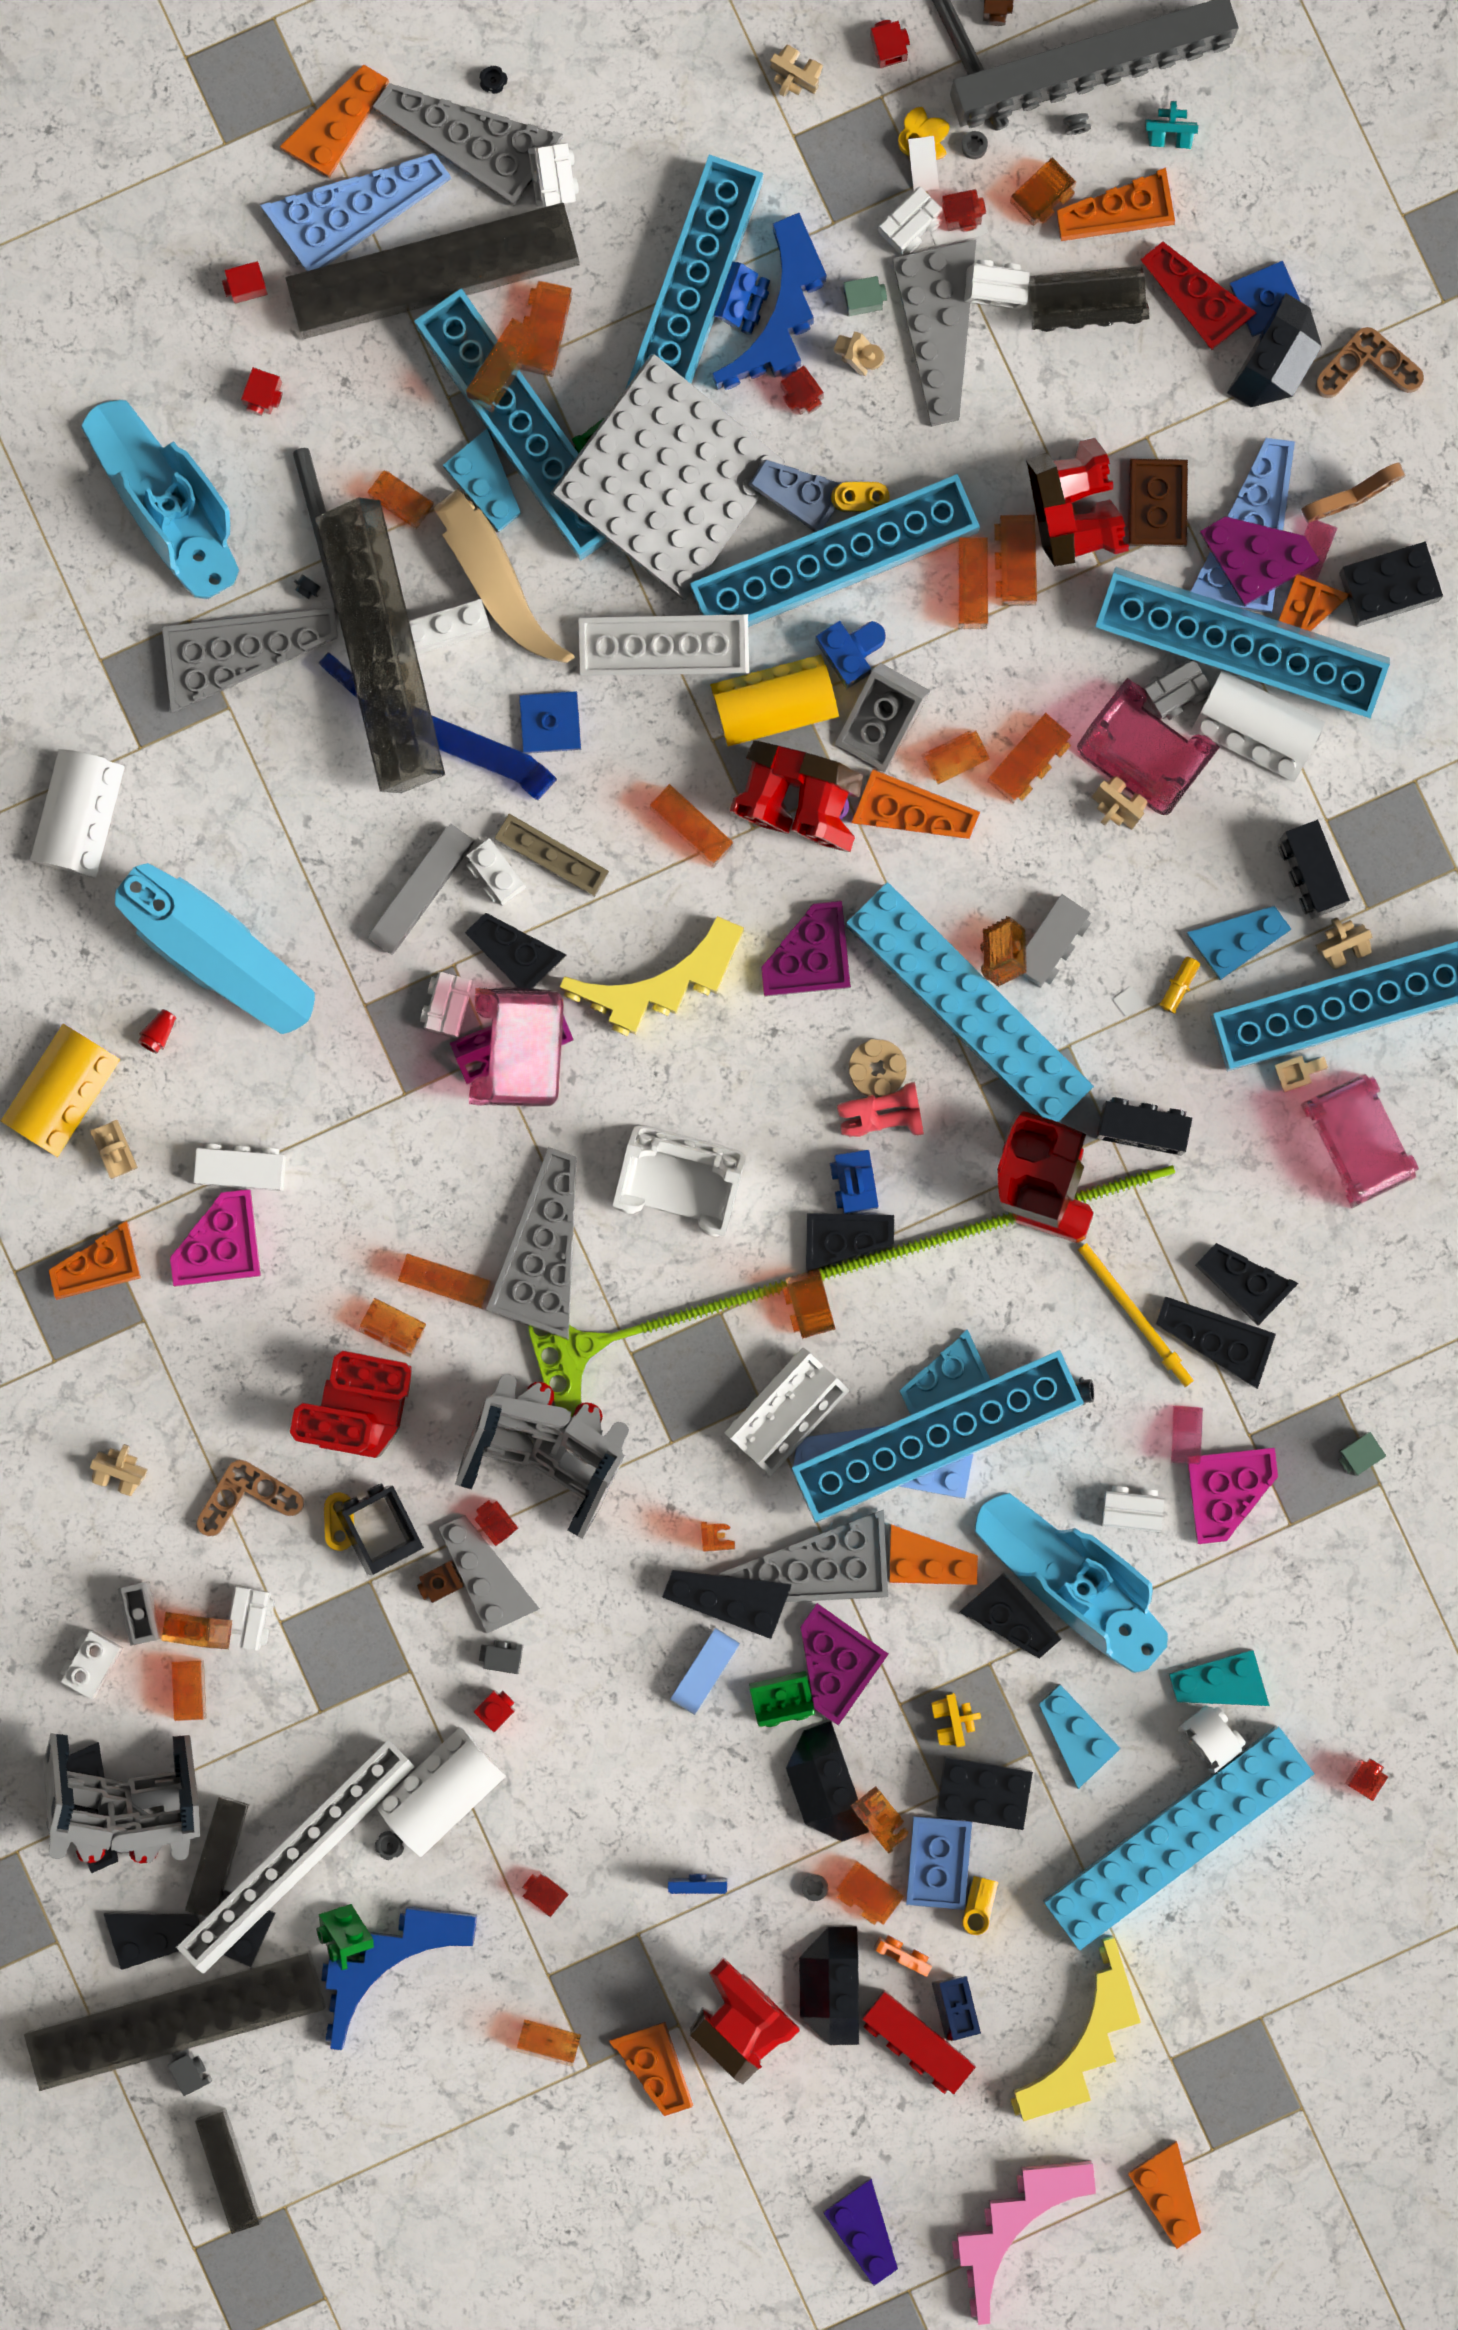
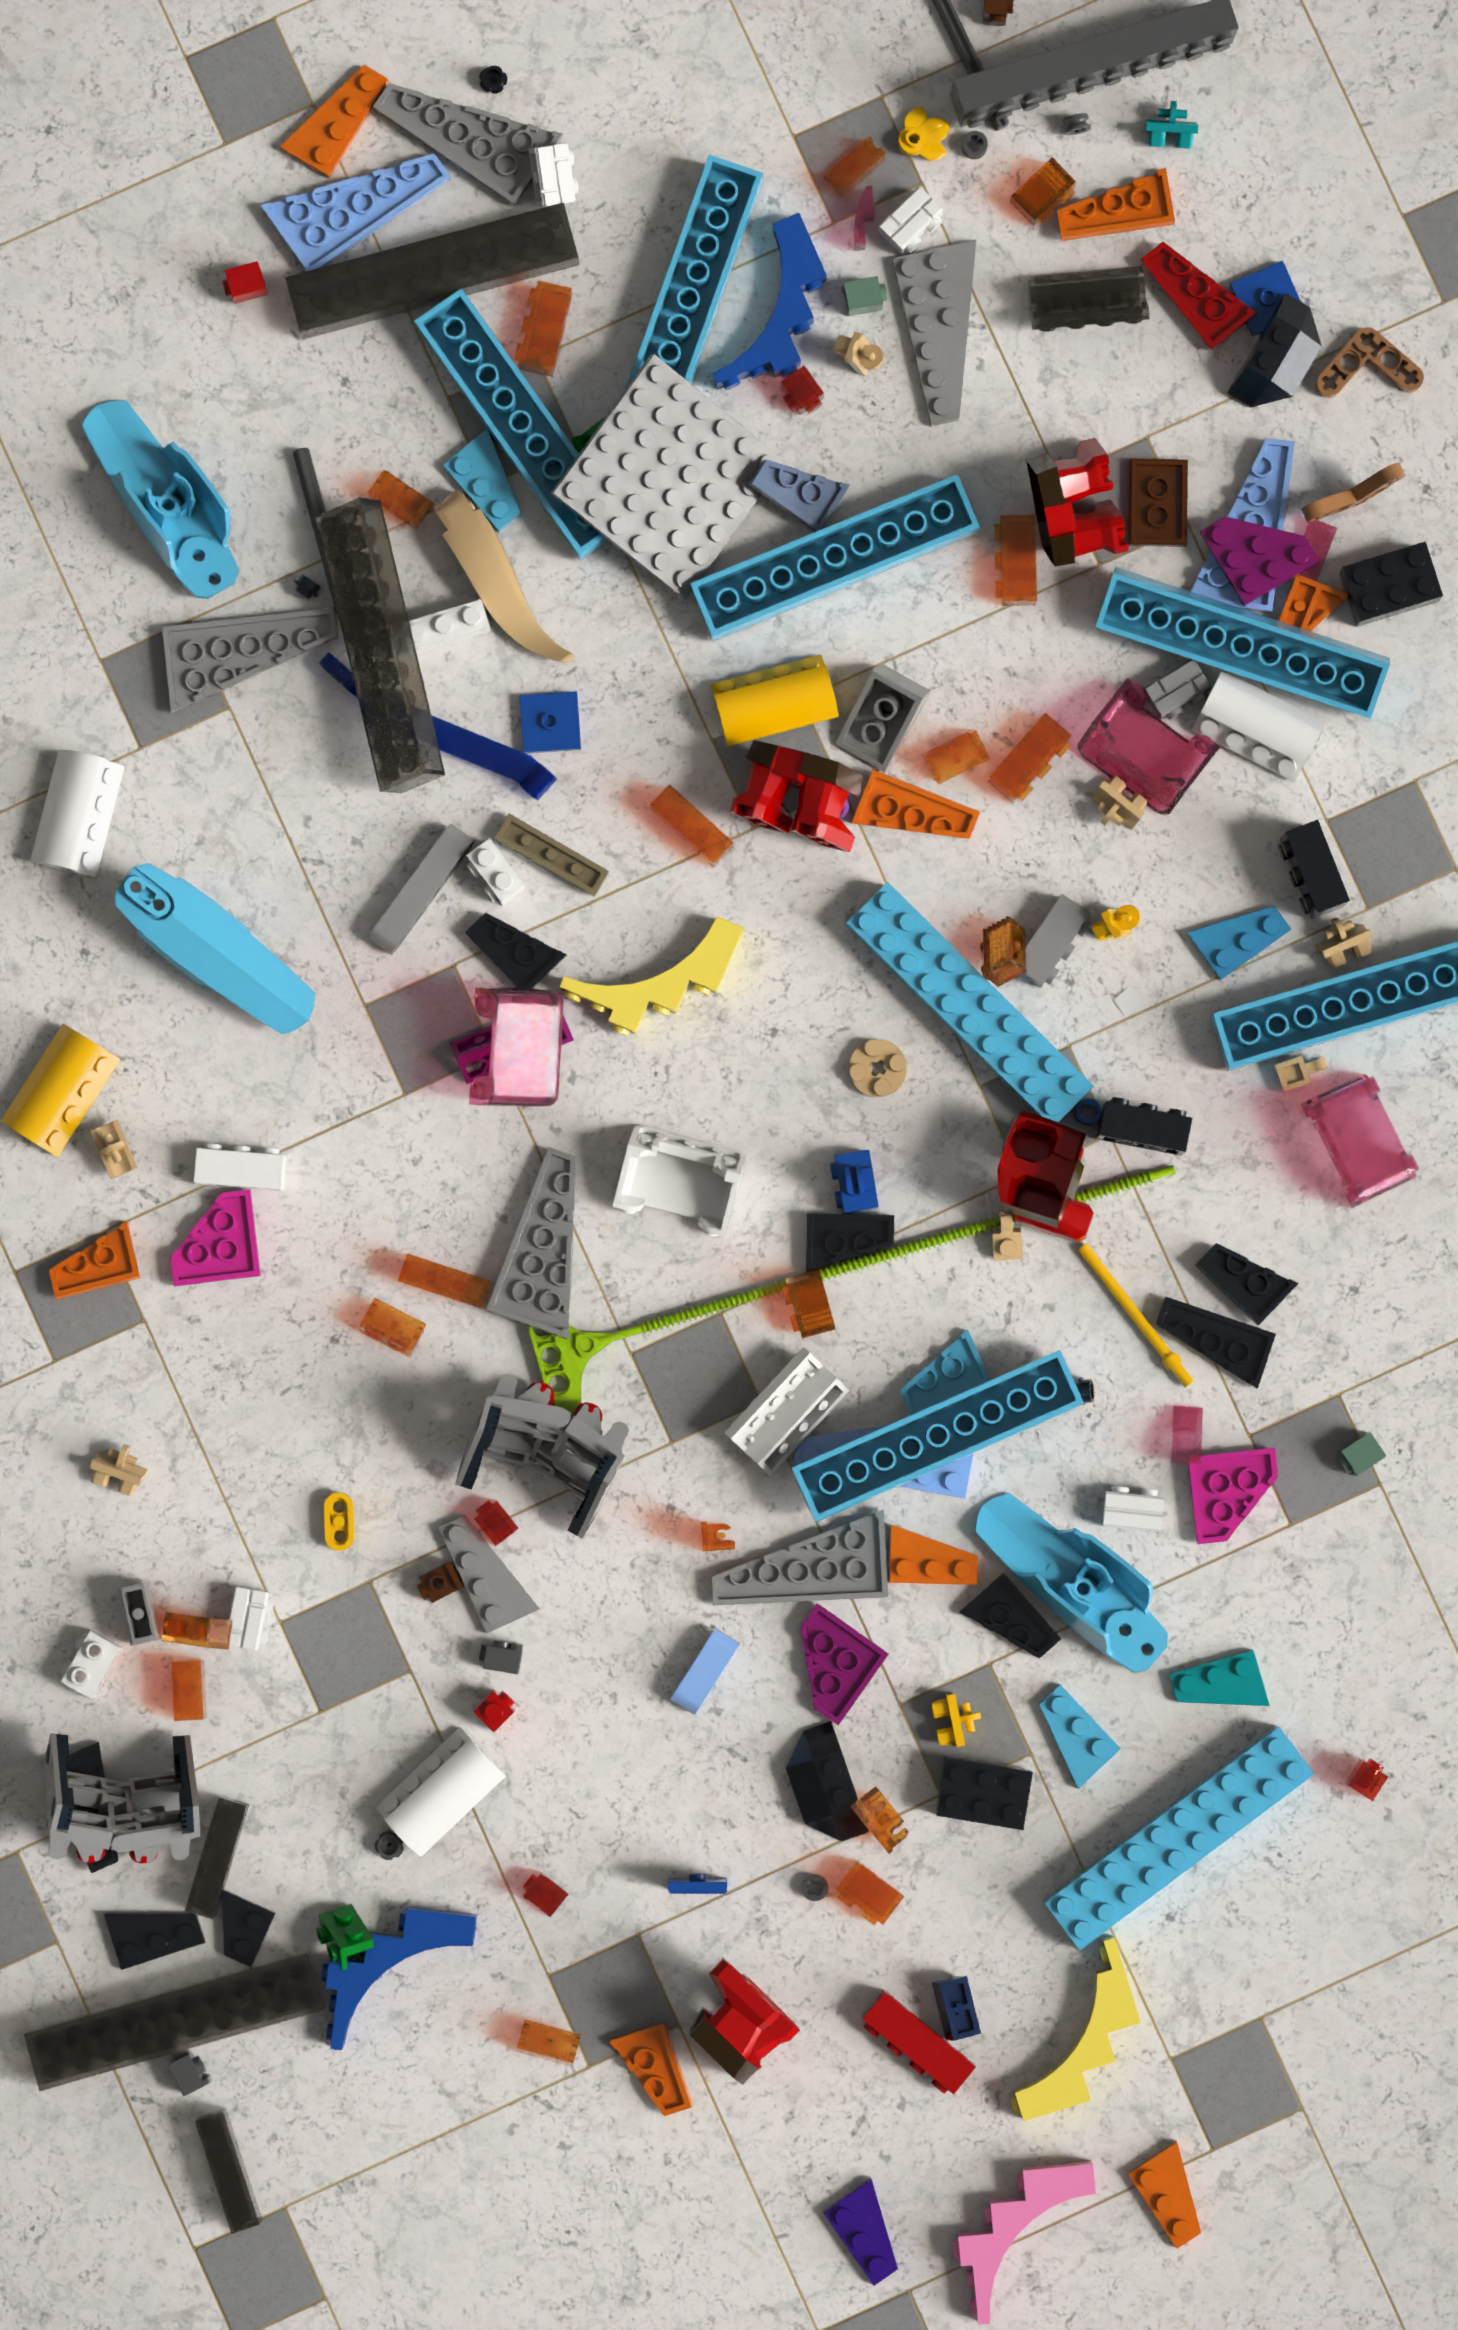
red cone [138,1009,177,1054] -> none
white brick [176,1740,415,1974] -> none
medium nougat beam [197,1460,304,1536] -> none
red brick [241,367,283,416] -> none
red piece [290,1351,412,1458] -> none
black window [336,1483,424,1575] -> none
brick [420,972,473,1038] -> none
clear orange brick [466,318,538,413] -> none
white plate [579,614,749,676] -> none
black wing [662,1570,792,1639] -> none
blue plate [714,262,770,335] -> none
green bracket [749,1671,815,1727] -> none
magenta plate [761,901,851,997] -> none
tan hips [770,45,823,97] -> none
black wedge [799,1926,859,2045] -> none
blue brick [815,621,886,690] -> none
yellow plate [831,482,890,512] -> none
coral piece [837,1082,924,1137] -> none
red brick [870,20,910,68] -> none
orange wing [874,1935,932,1977] -> none
medium blue plate [906,1816,972,1910] -> none
white sticker [908,136,939,191] -> none
white sticker [931,209,989,248] -> none
clear red brick [942,189,986,232] -> none
clear orange brick [957,537,988,629] -> none
yellow piece [962,1876,998,1935] -> none
white brick [964,260,1030,309] -> none
yellow axle [1159,956,1200,1014] -> none
white brick [1178,1706,1246,1774] -> none
none -> clear orange hinge [823,136,886,198]
none -> clear pink slope [853,186,875,251]
none -> tan plate [991,1210,1023,1261]
none -> blue bush [1075,1098,1101,1125]
none -> yellow hips [1091,905,1141,942]

